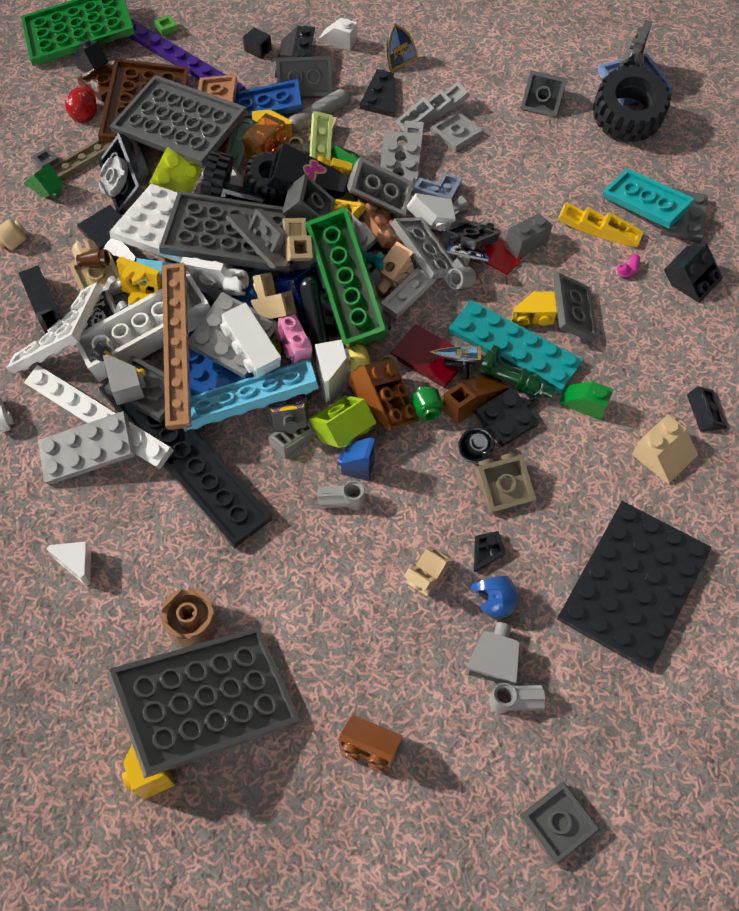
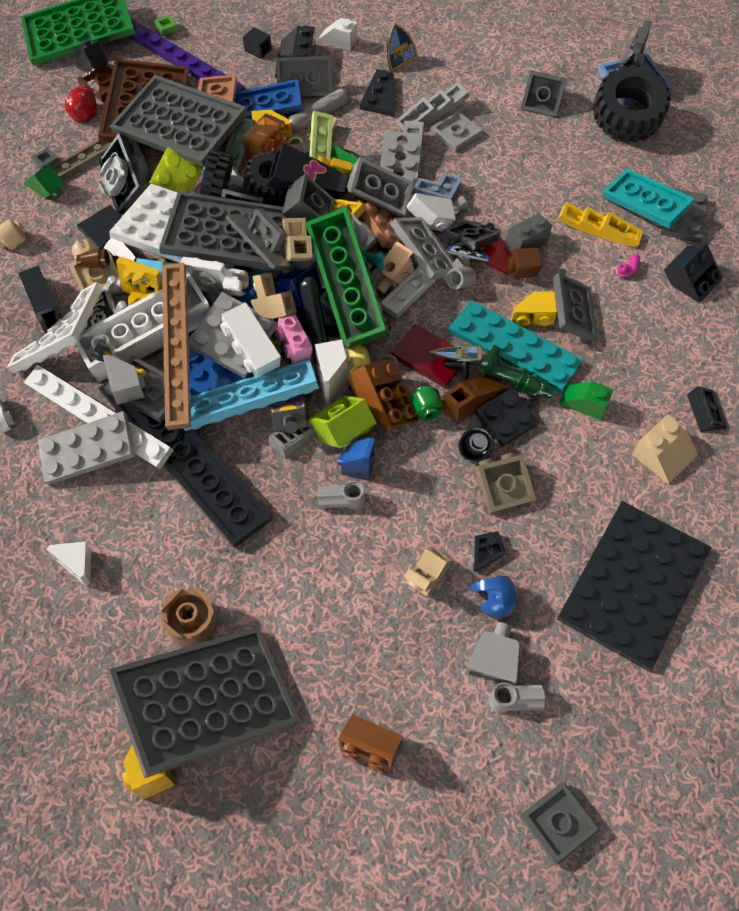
none -> reddish brown brick [507,248,543,278]

